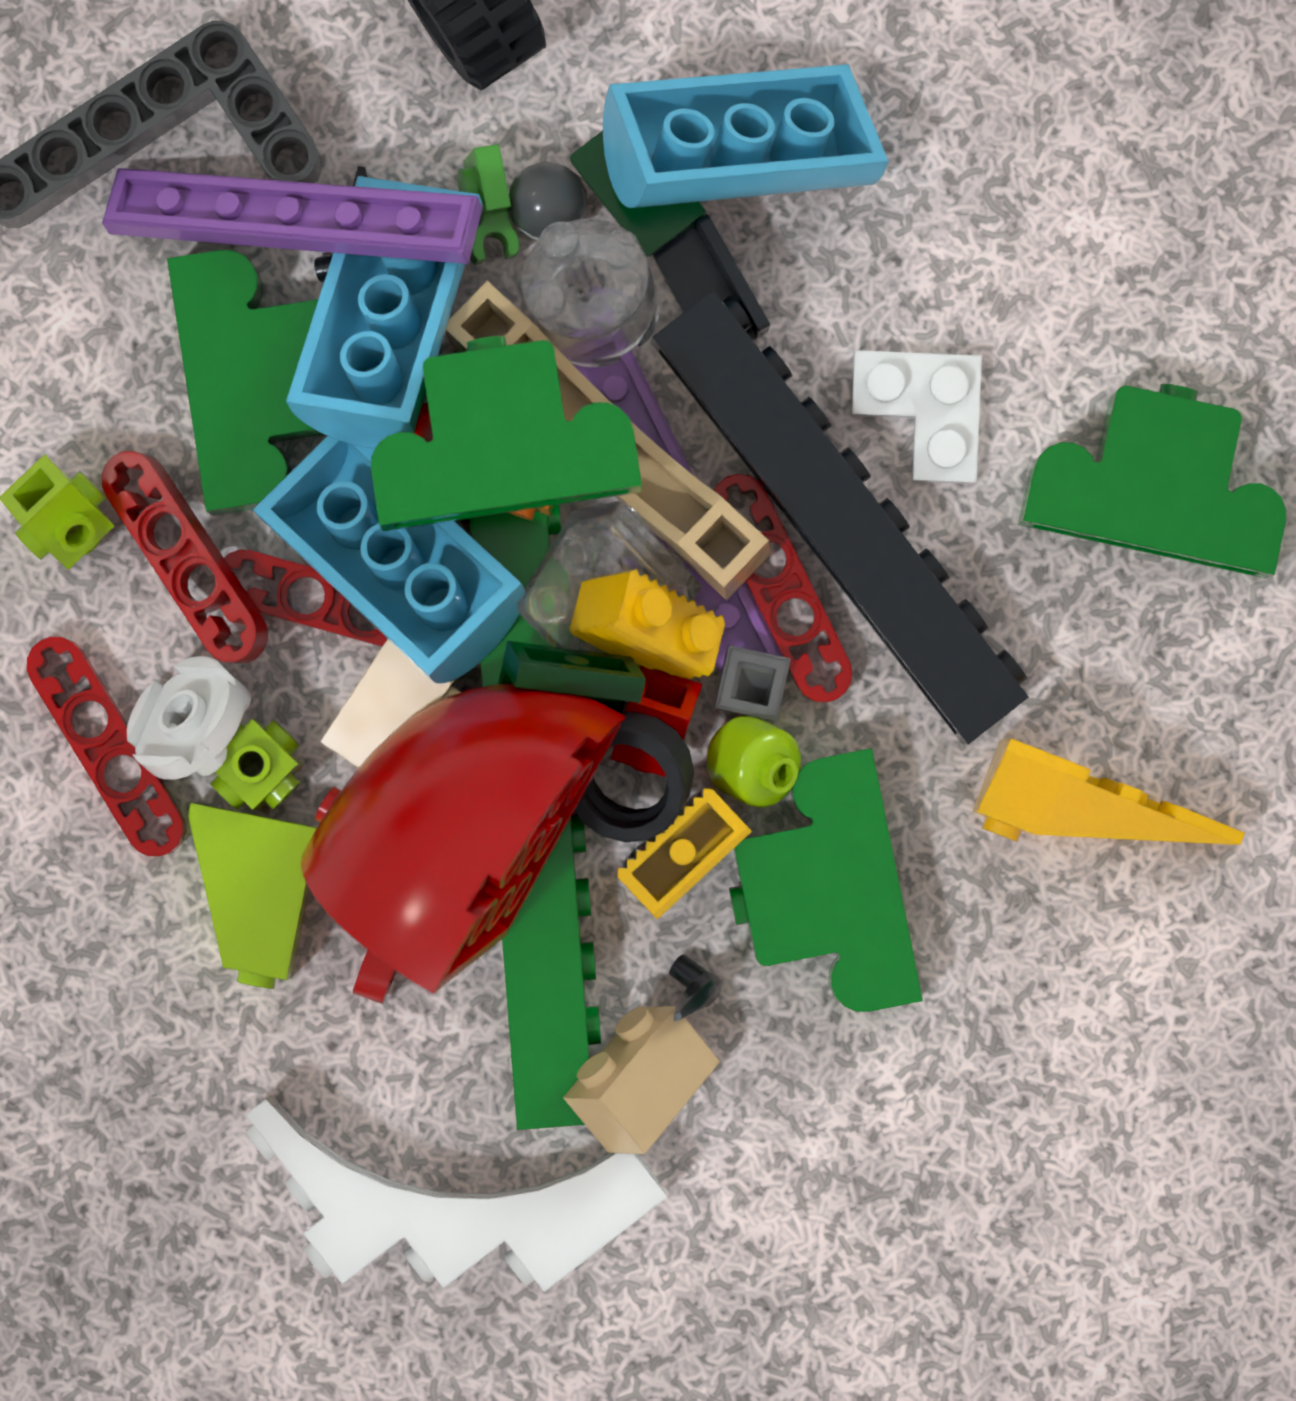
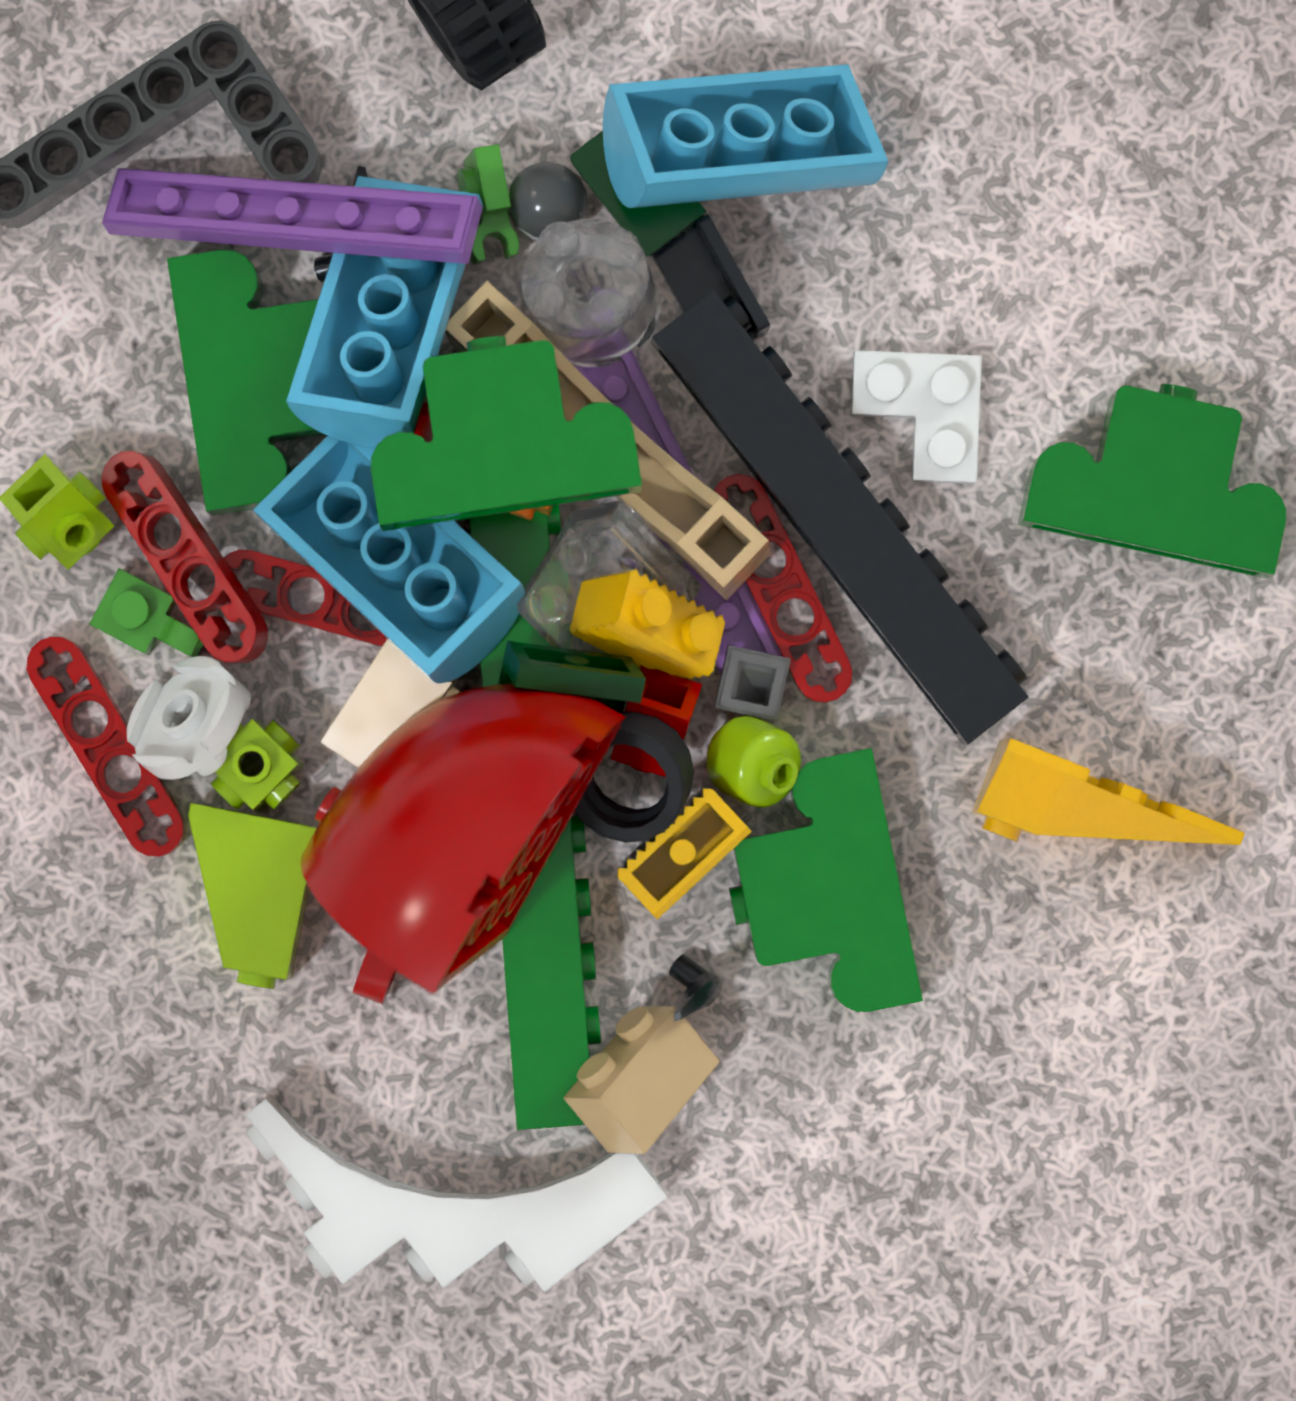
none -> bright green plate [89,568,204,657]

